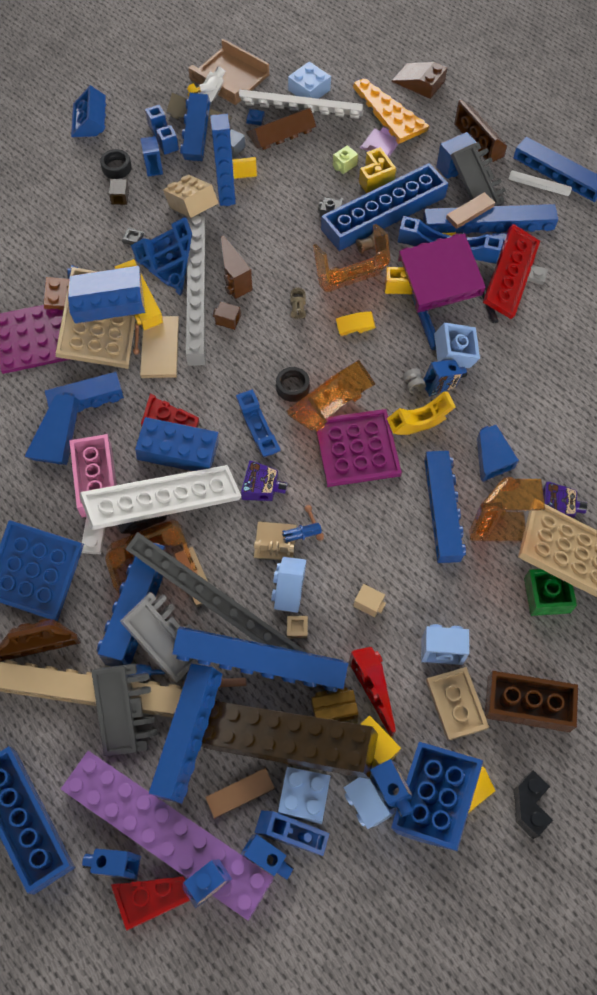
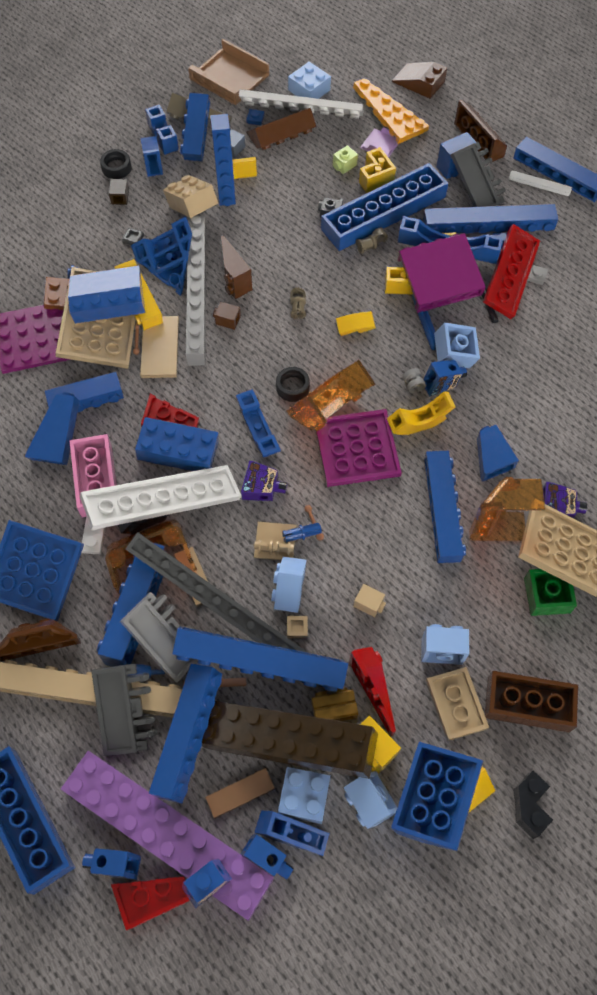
blue slope [71,85,106,137] -> none
white torso [187,66,226,106] -> none
clear orange windscreen [313,224,391,292] -> none
blue torso [370,759,413,817] -> none
tile [446,192,495,229] -> none

